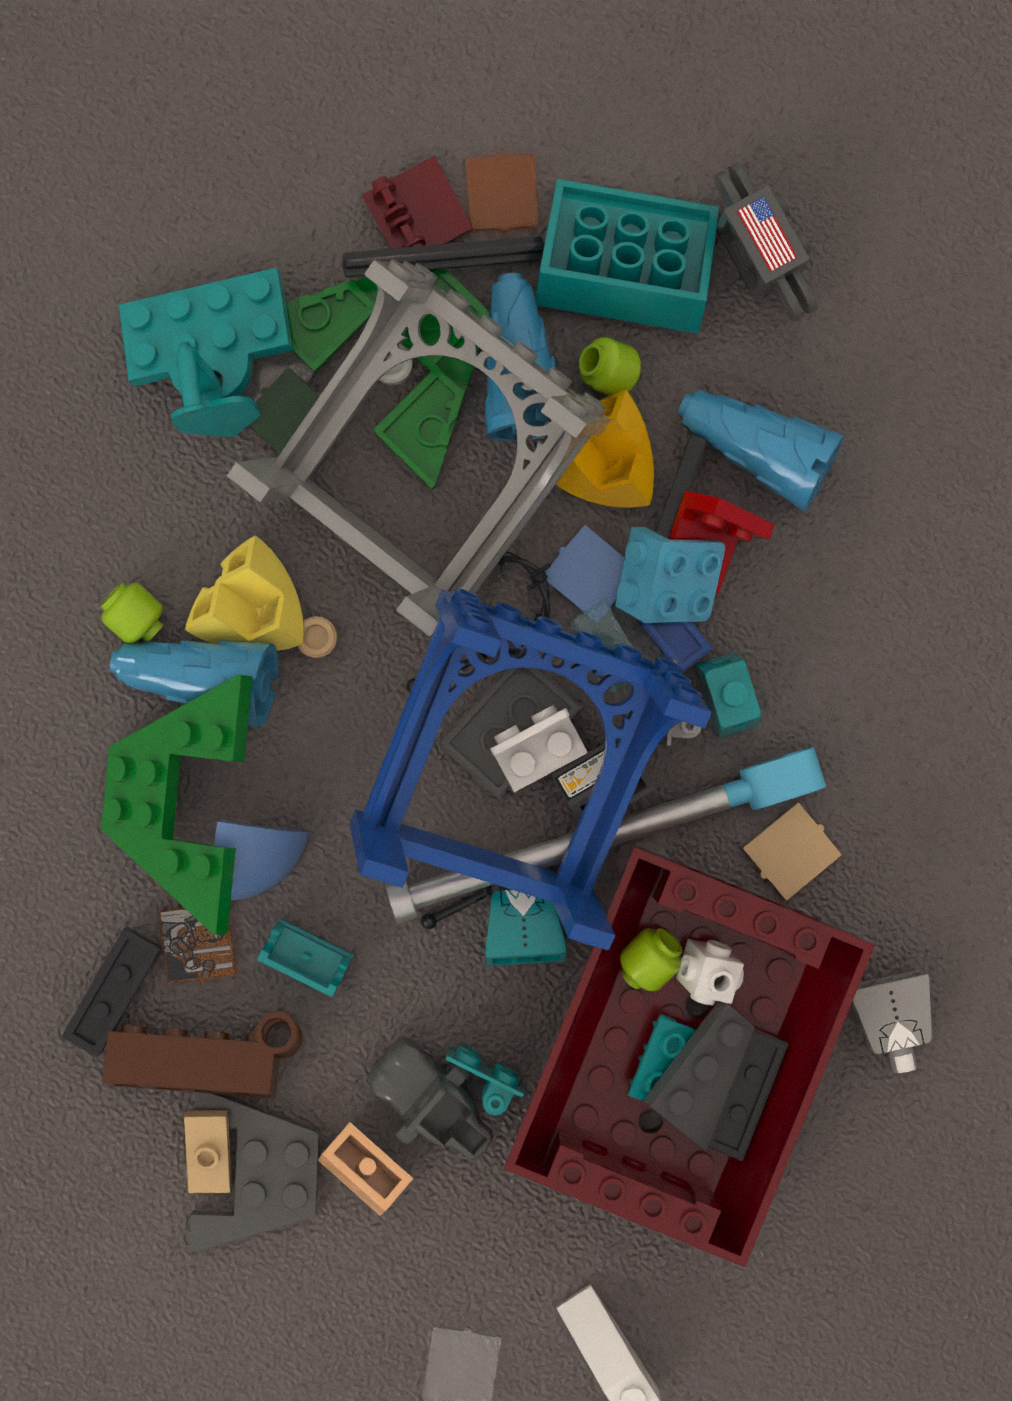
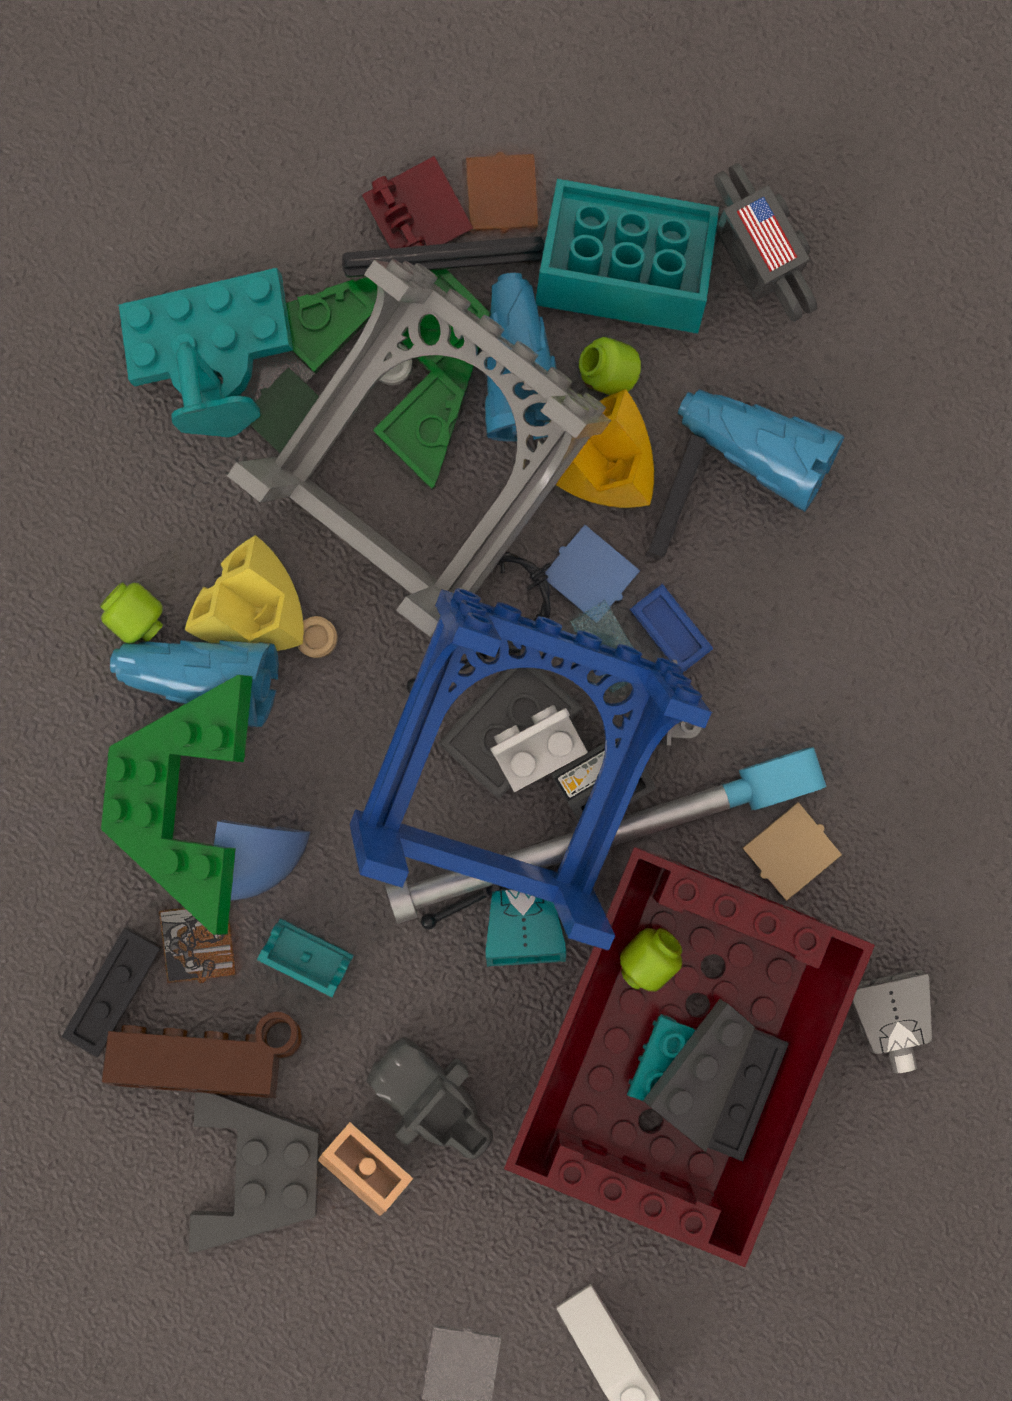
tan plate [184,1110,232,1193] -> none
teal hinge [445,1044,524,1116] -> none
medium azure bracket [615,527,725,623] -> none
red bracket [668,491,775,595] -> none
white brick [676,939,744,1005] -> none
teal torso [695,652,762,739] -> none

